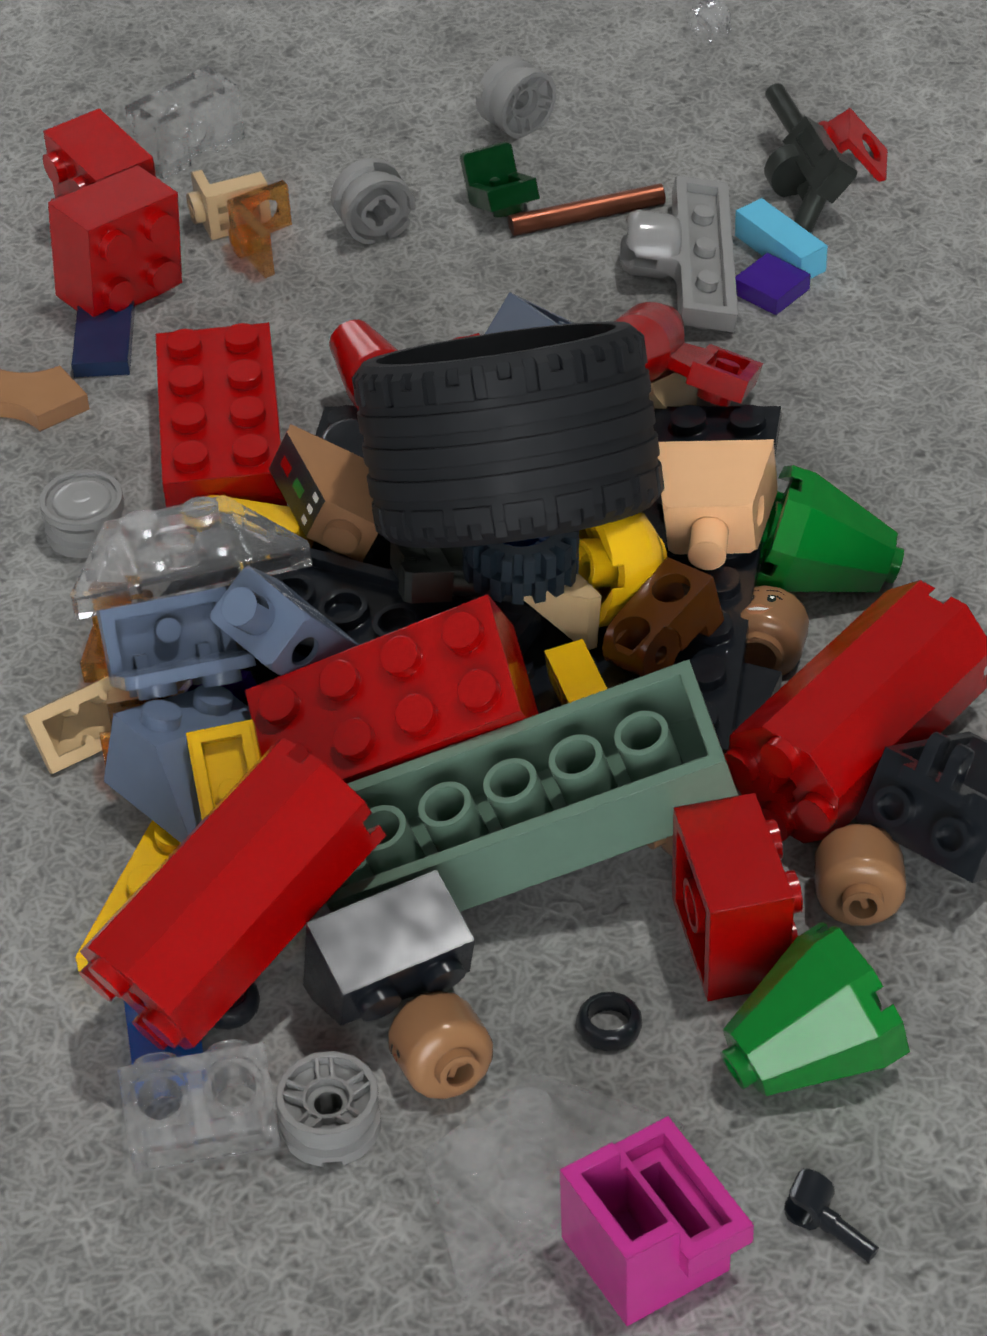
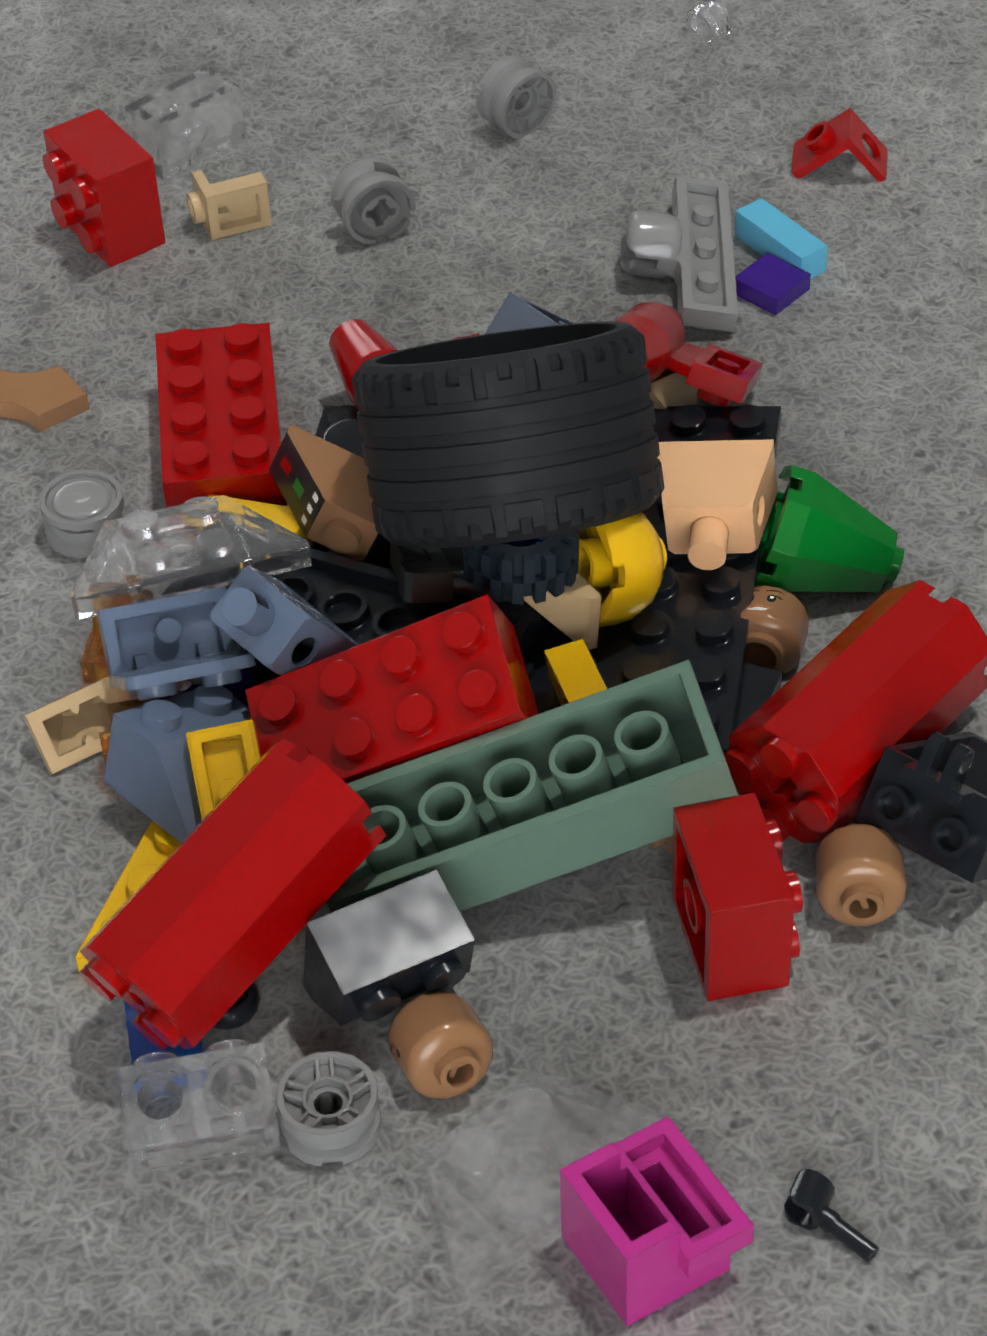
red brick [48,165,182,317] -> none
dark blue tile [72,300,135,378] -> none
clear orange bracket [227,180,292,278] -> none
dark green bracket [460,142,540,217] -> none
copper bar [508,183,666,236] -> none
black piece [576,992,642,1051] -> none
reddish brown leg [602,557,725,677] -> none
green cone [720,922,910,1096] -> none
pearl dark grey piece [764,83,857,233] -> none

